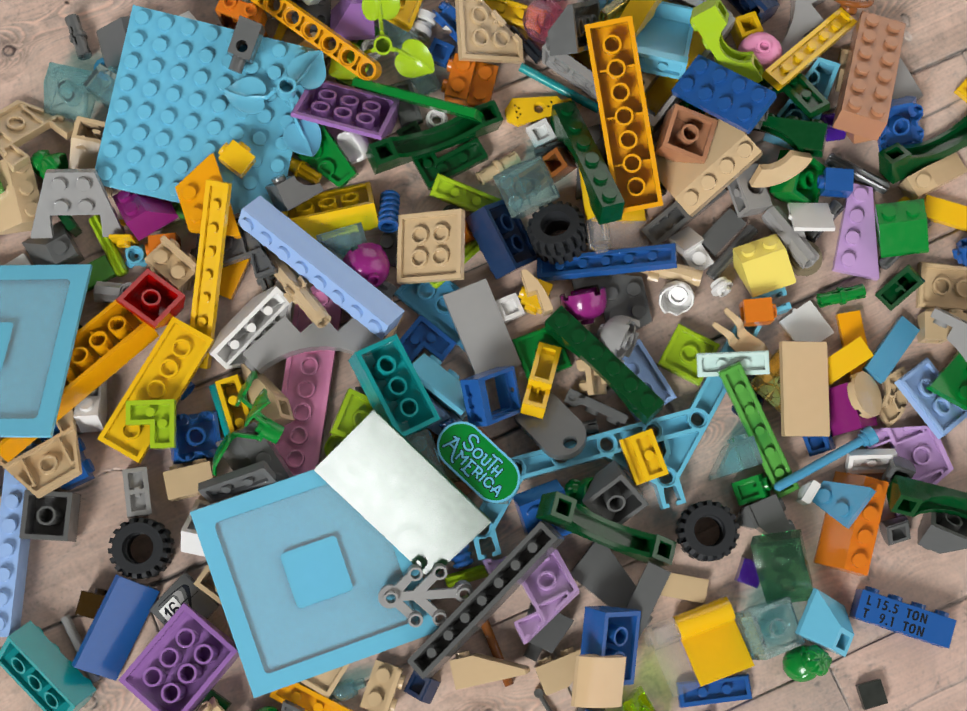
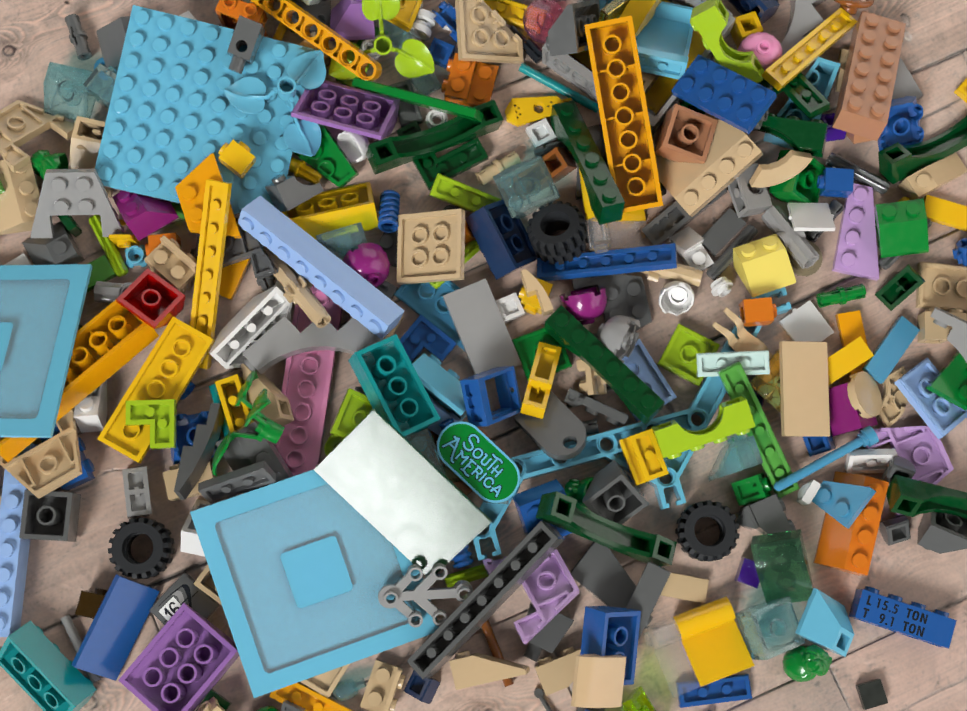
none -> dark grey slope [174,403,225,500]
none -> lime arch [651,396,756,459]

